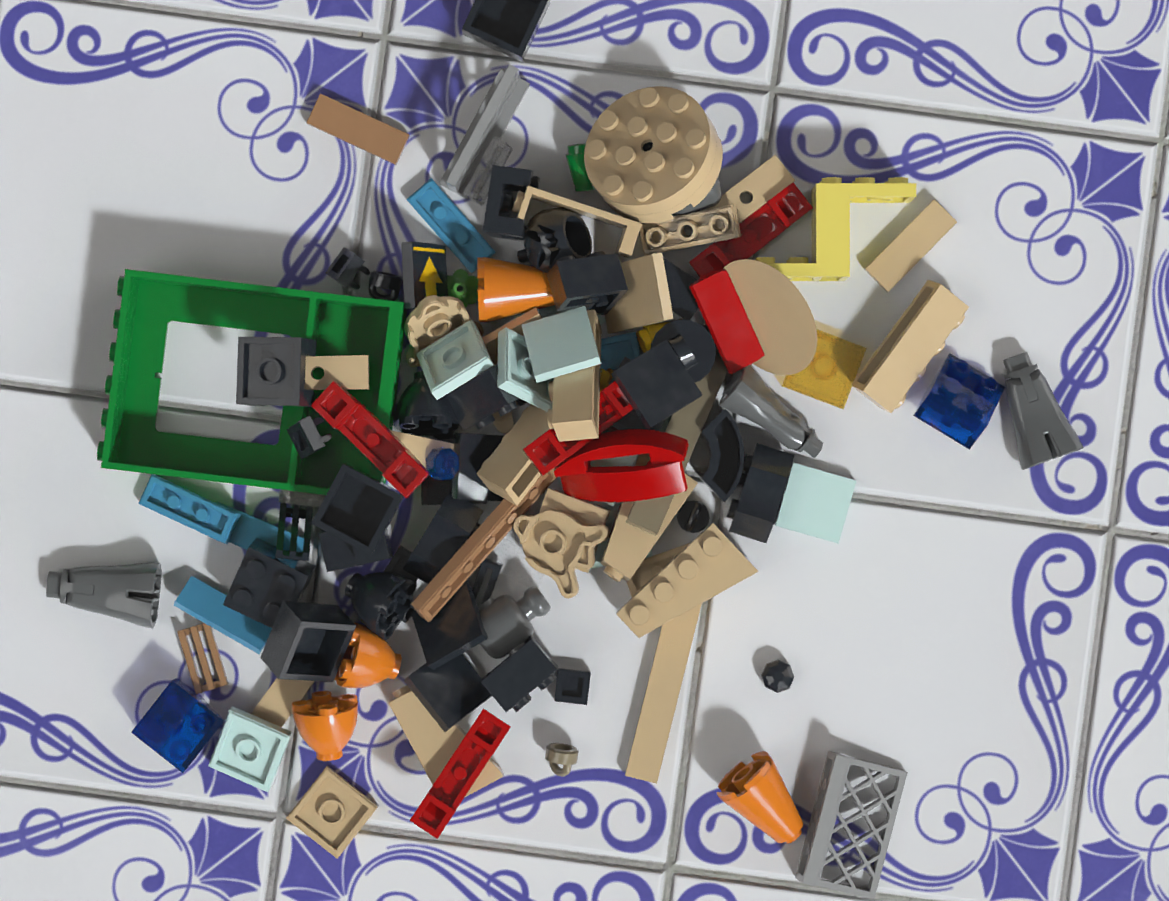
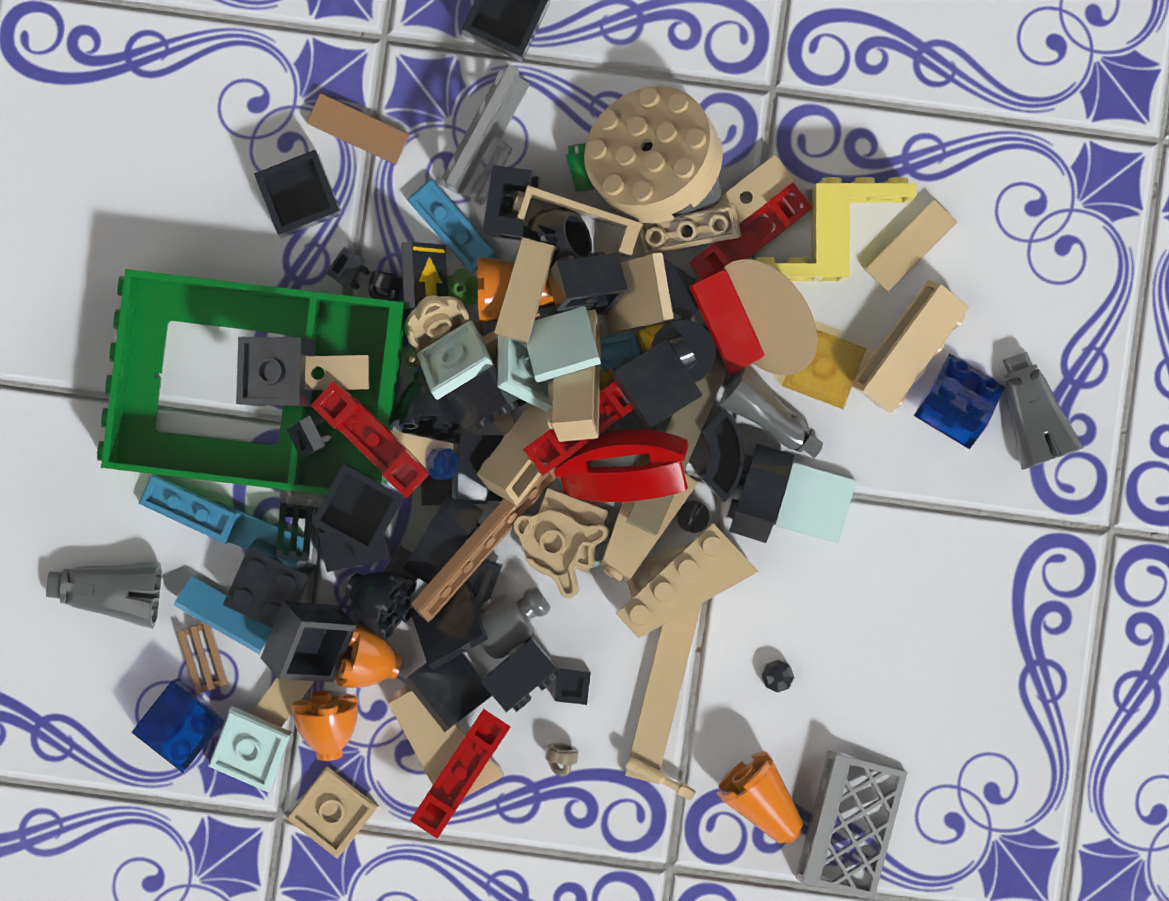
none -> black piece [254,149,343,238]
none -> tan tile [494,238,556,343]
none -> tan piece [625,756,696,800]

